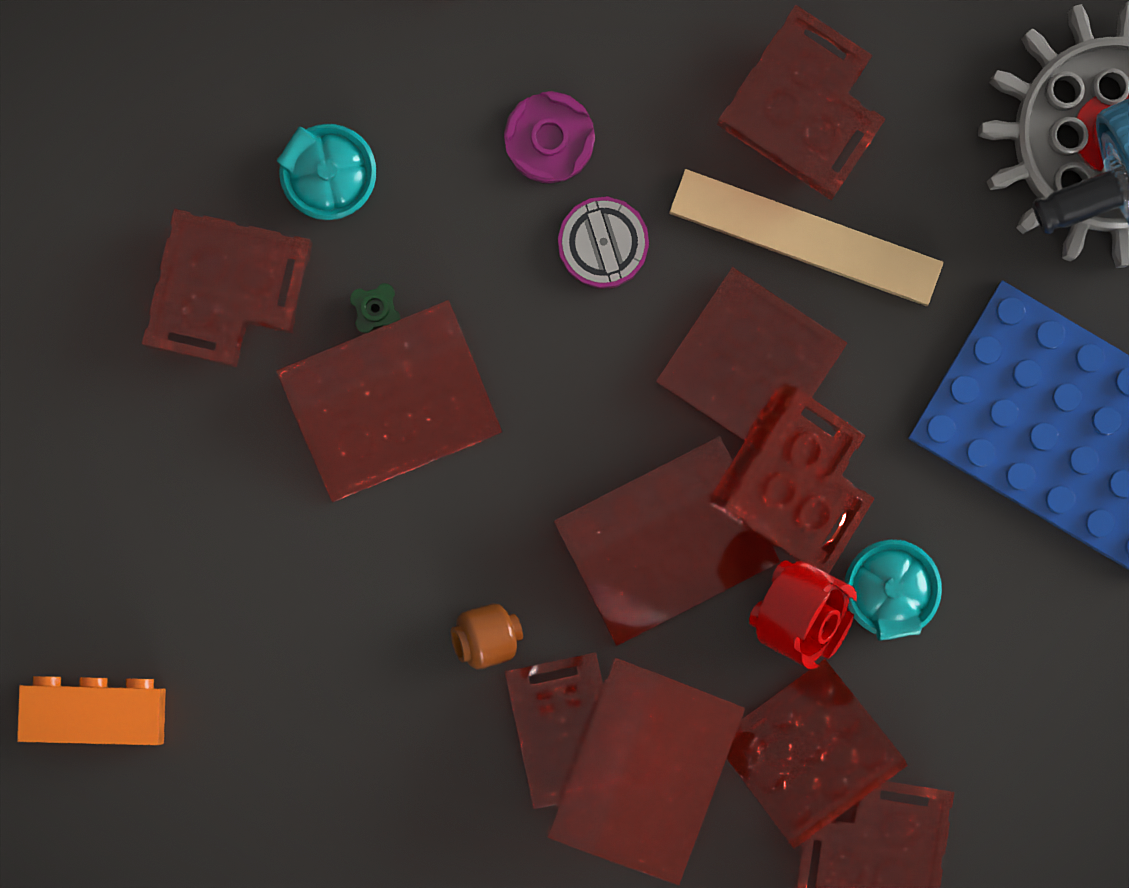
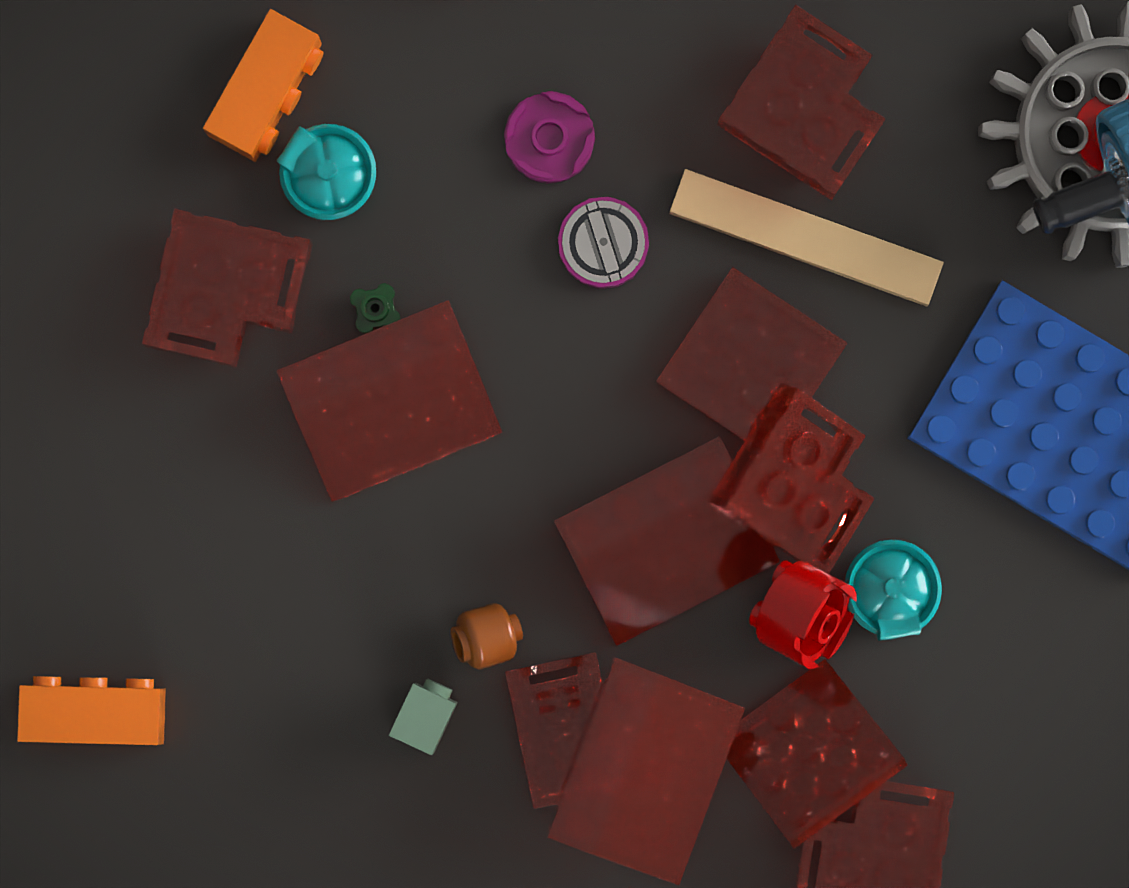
none -> orange brick [203,9,324,162]
none -> sand green brick [389,679,458,755]

